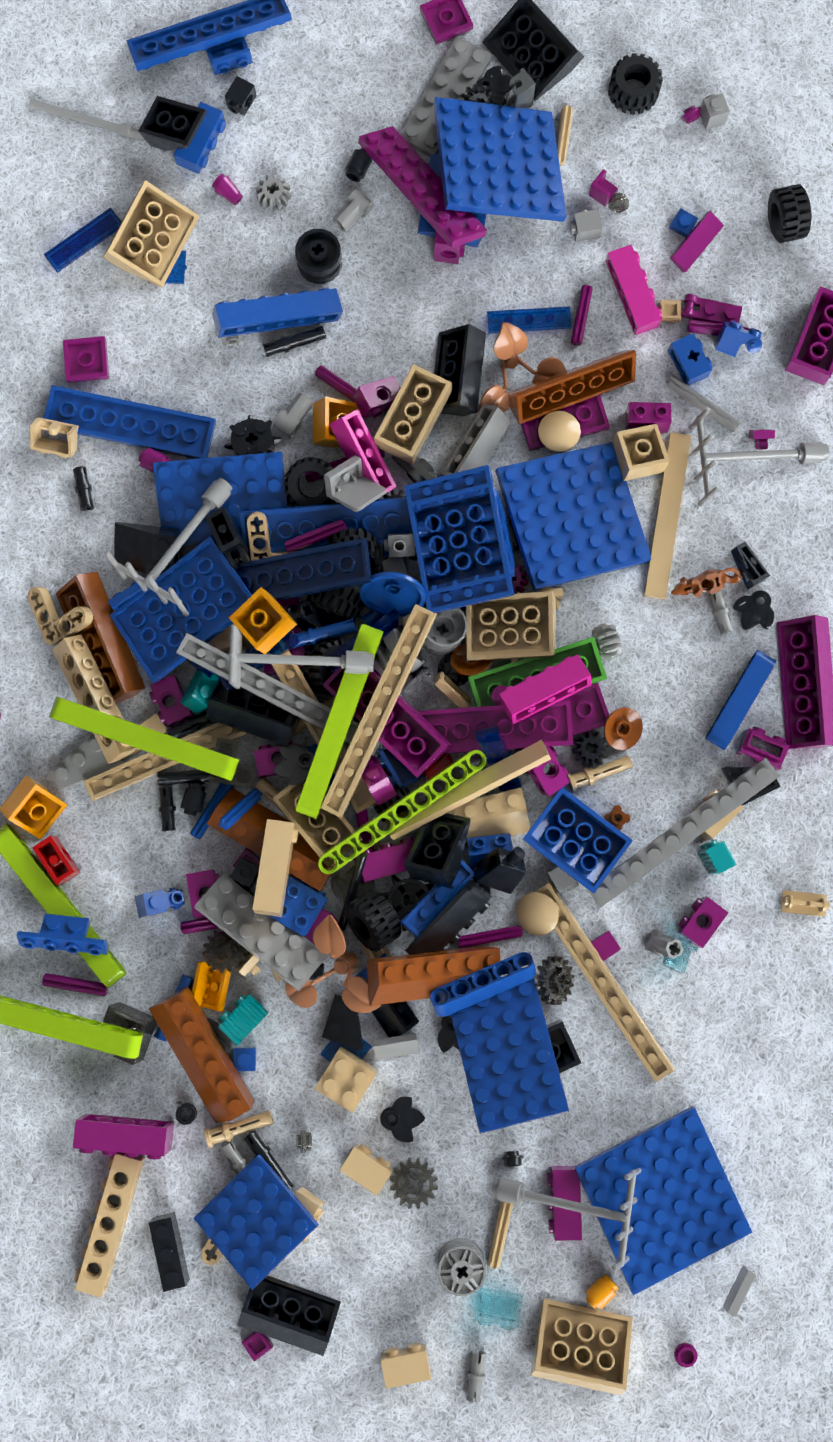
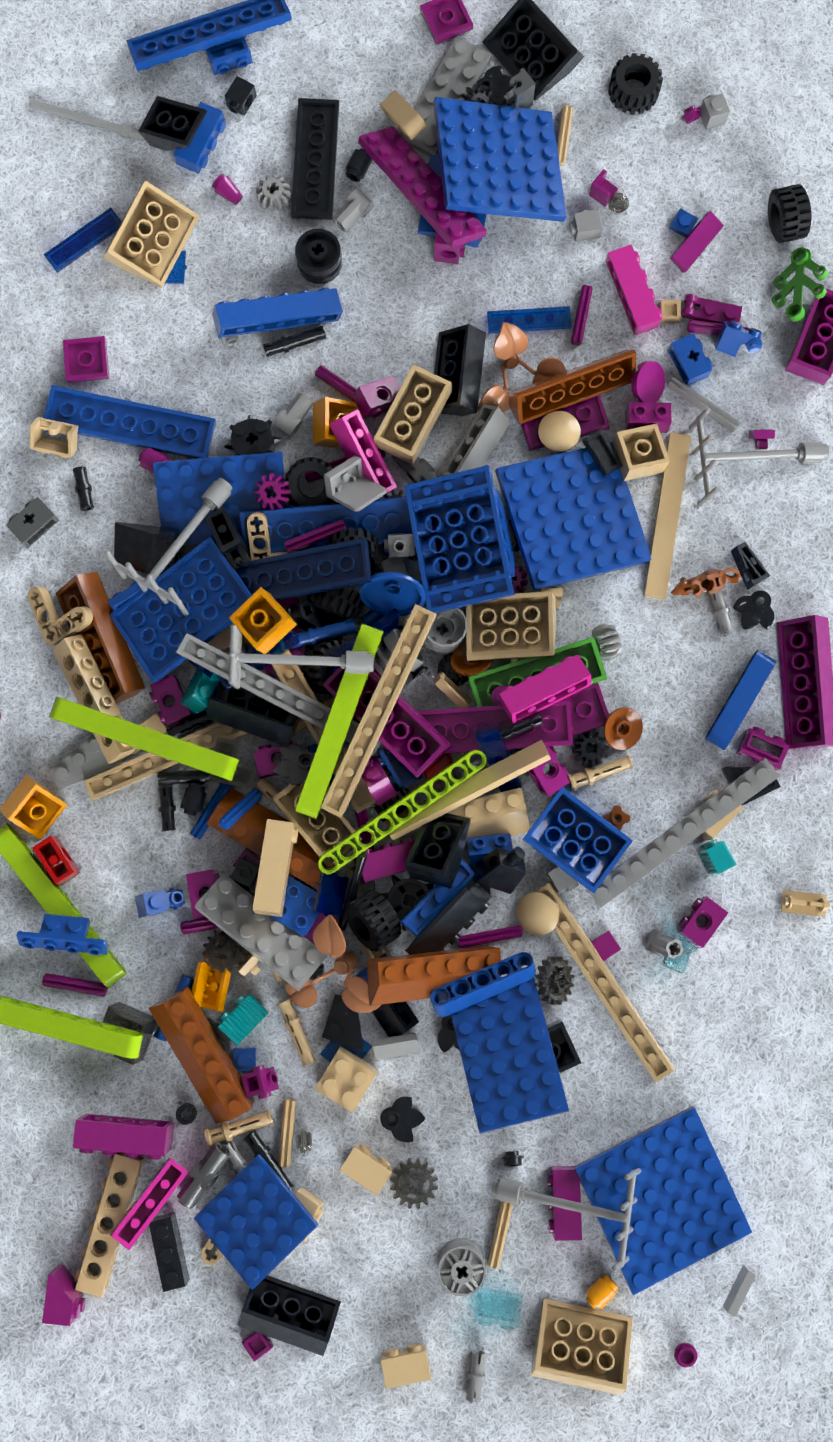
none -> dark grey brick [6,497,59,548]
none -> magenta slope [42,1264,86,1326]
none -> dark pink brick [110,1158,188,1250]
none -> dark grey piece [177,1142,231,1209]
none -> magenta brick [241,1065,279,1099]
none -> magenta gear [253,473,291,510]
none -> tan pin [278,998,316,1066]
none -> tan axle [278,1099,296,1167]
none -> black plate [291,98,340,220]
none -> clear blue piece [313,873,349,916]
none -> tan beam [379,90,427,141]
none -> black axle [500,714,543,740]
none -> black tile [582,430,623,477]
none -> magenta tile [631,361,666,403]
none -> bright green plant [772,247,828,322]

